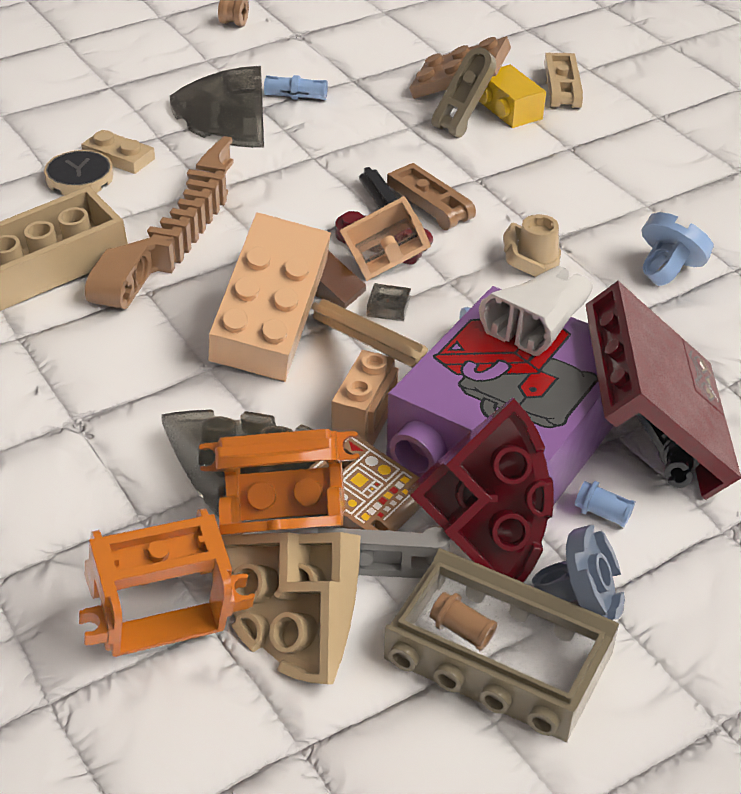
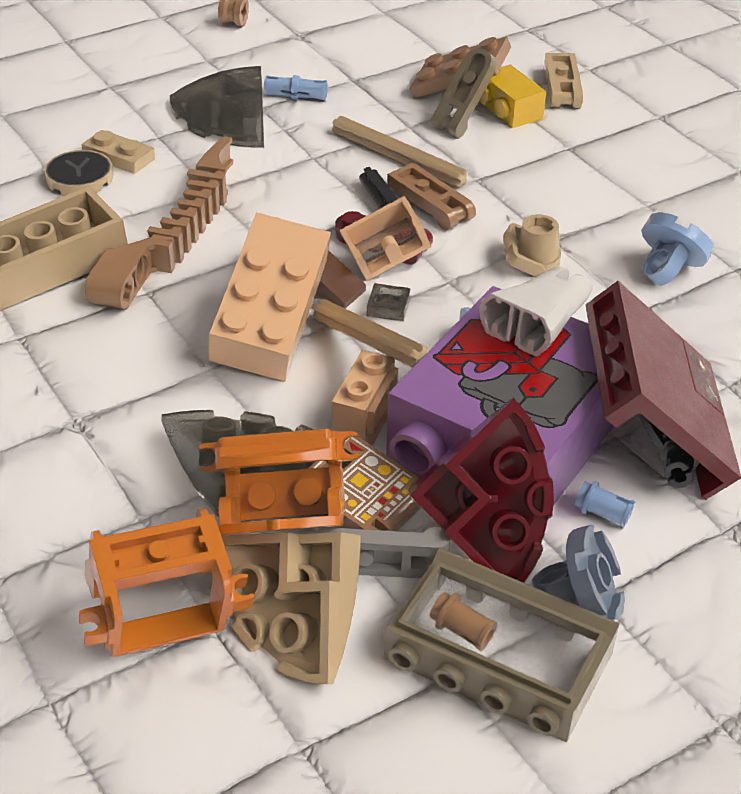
none -> tan axle [332,115,468,188]

